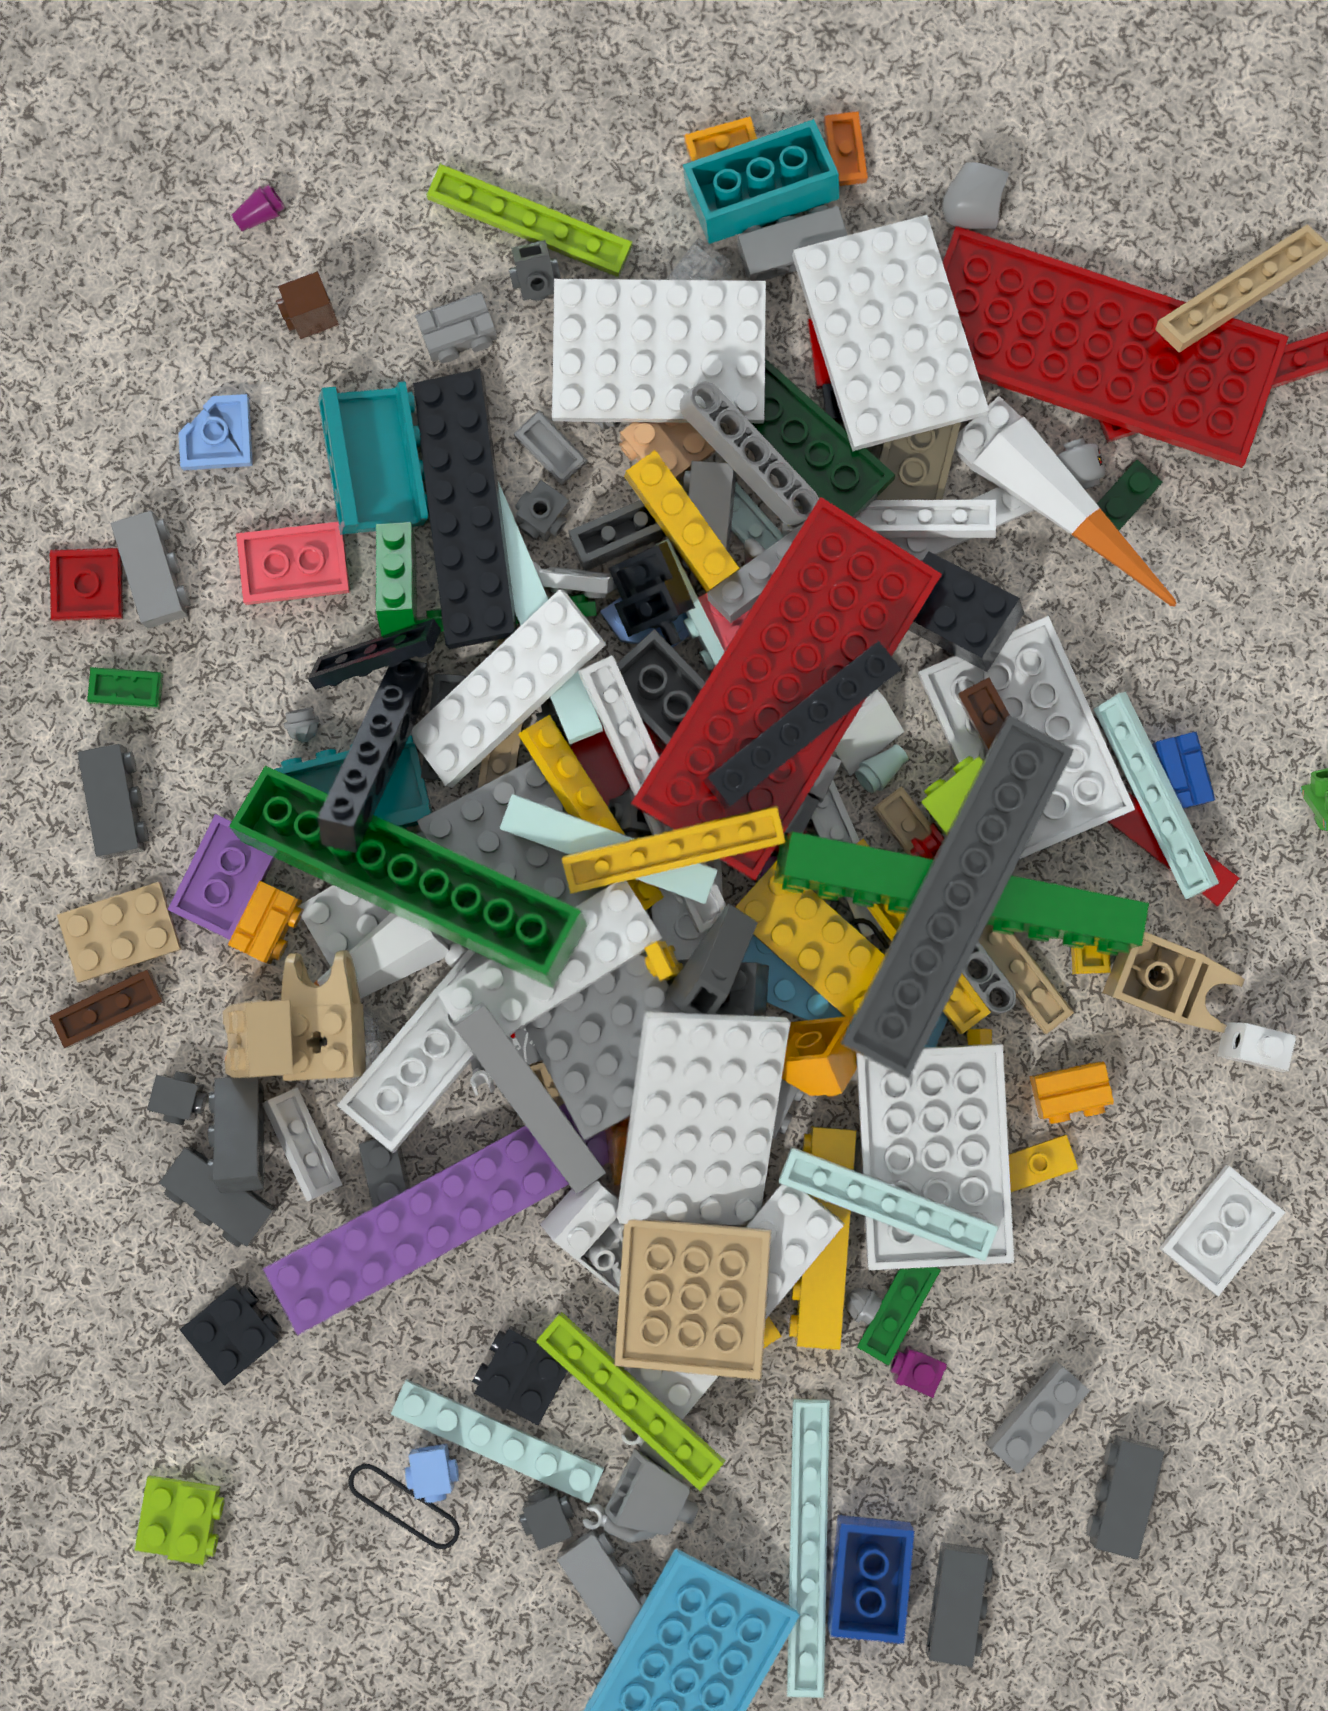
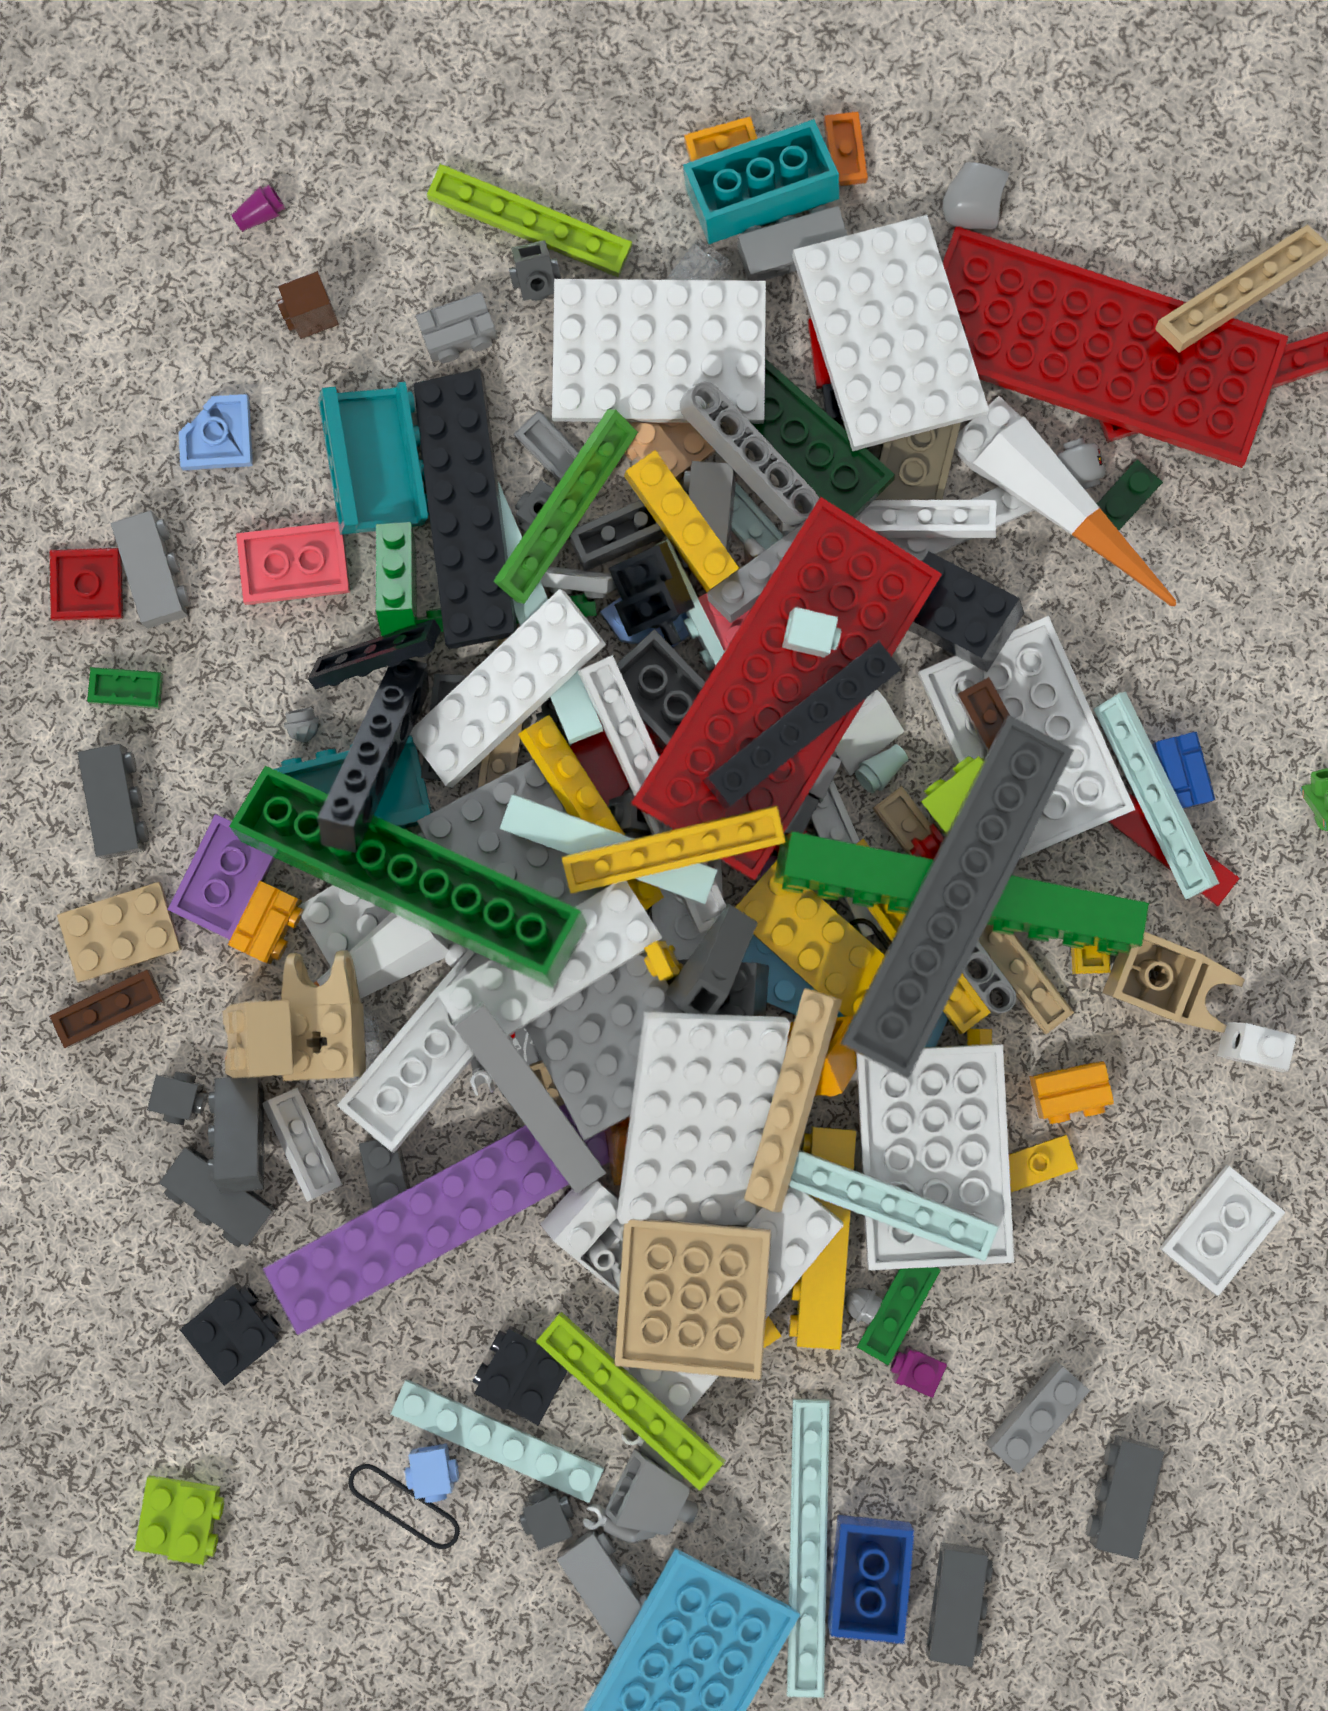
none -> bright green plate [494,409,638,604]
none -> tan plate [744,988,842,1212]
none -> light aqua brick [782,607,841,658]

